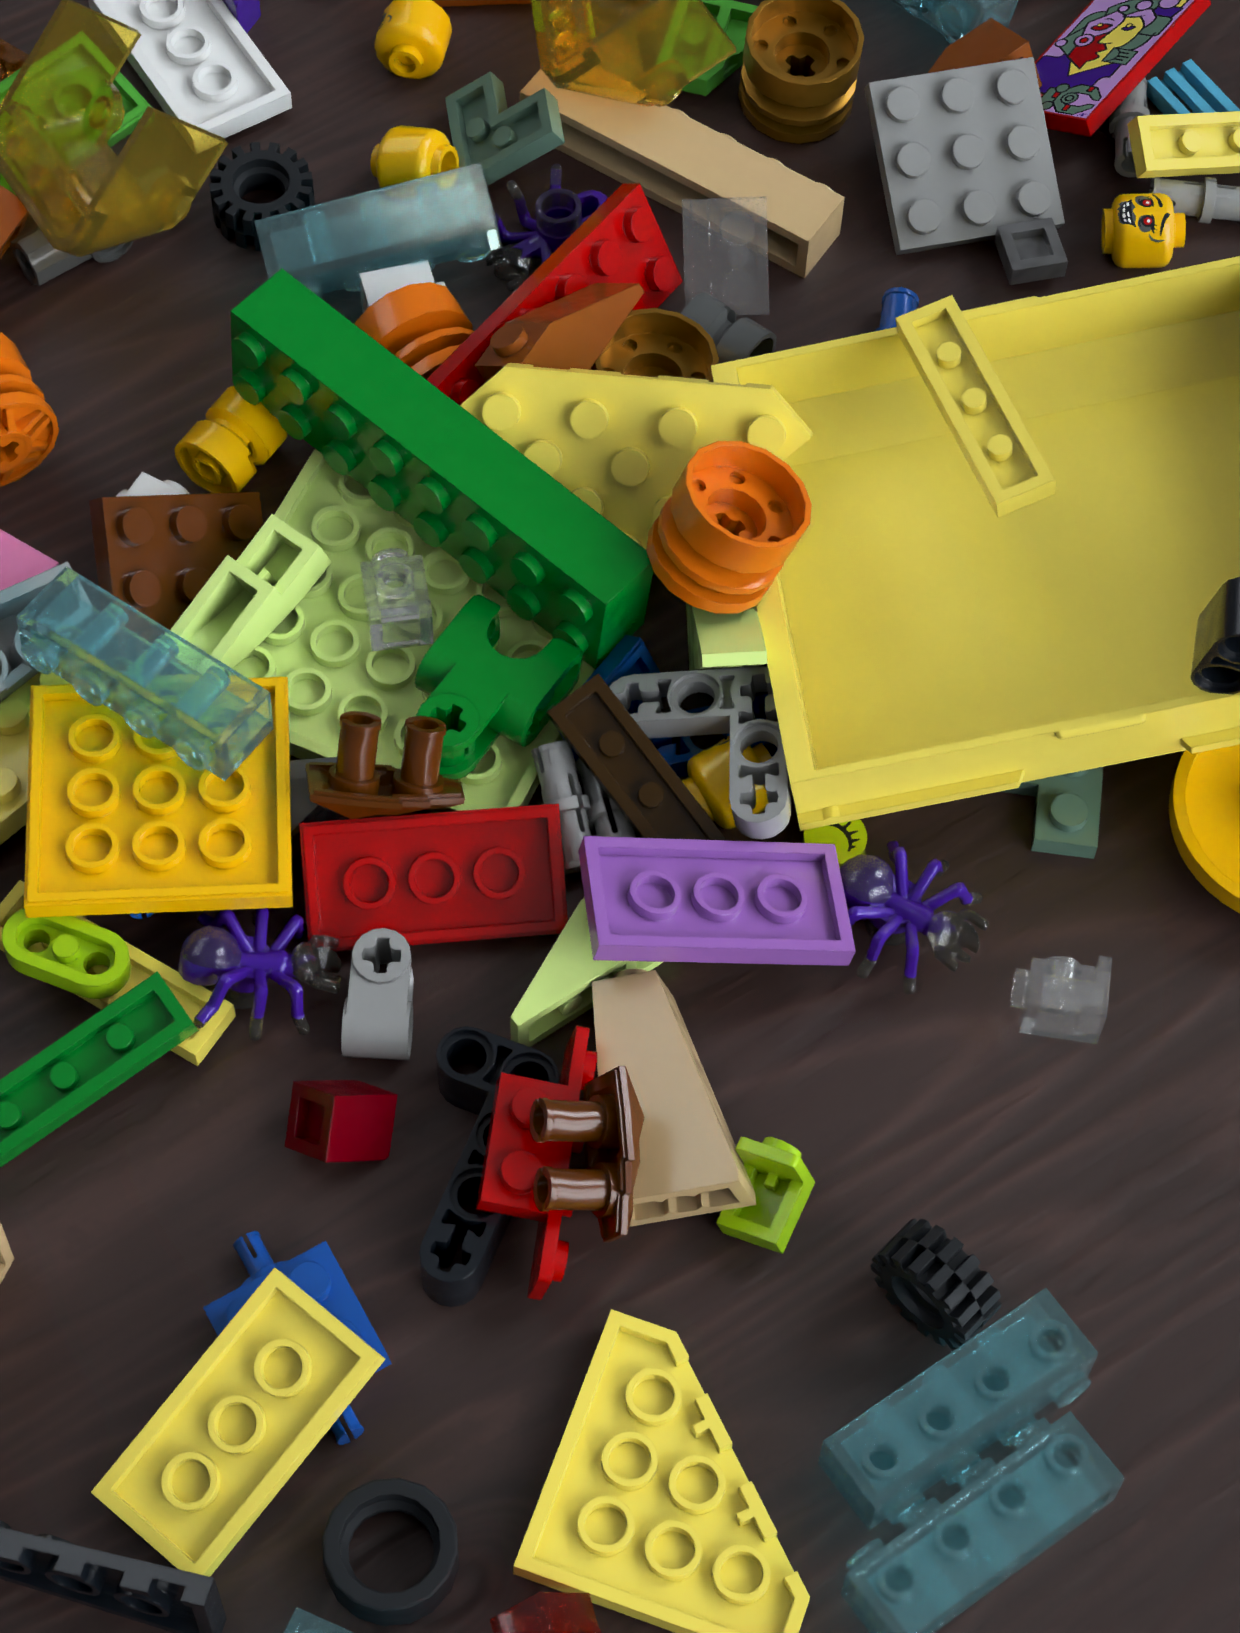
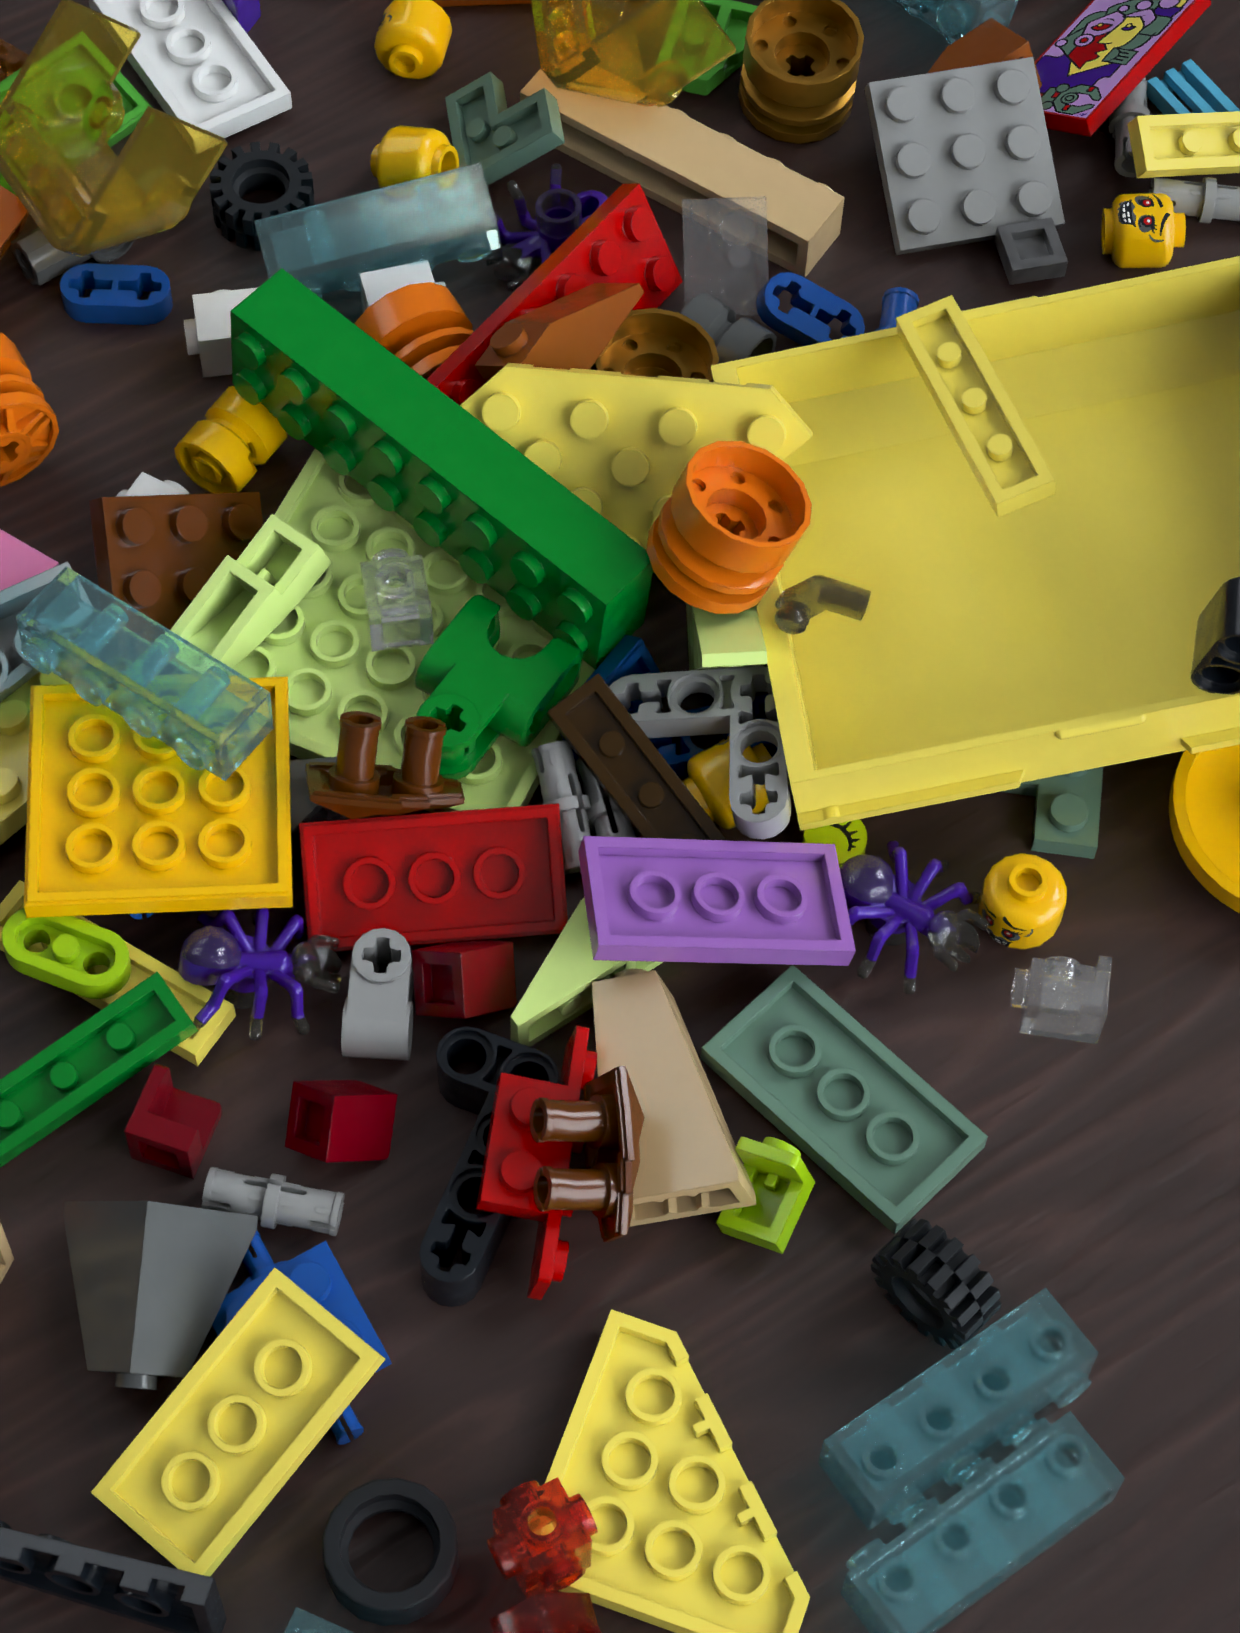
none -> blue beam [60,263,173,325]
none -> dark grey slope [63,1201,258,1390]
none -> dark red panel [124,1063,222,1179]
none -> white brick [184,287,258,378]
none -> light grey pin [201,1166,345,1236]
none -> dark red panel [412,940,517,1019]
none -> clear red brick [487,1477,598,1599]
none -> sand green plate [700,965,988,1235]
none -> blue beam [756,272,865,346]
none -> clear smoke arm [775,575,871,634]
none -> yellow head [978,853,1067,950]

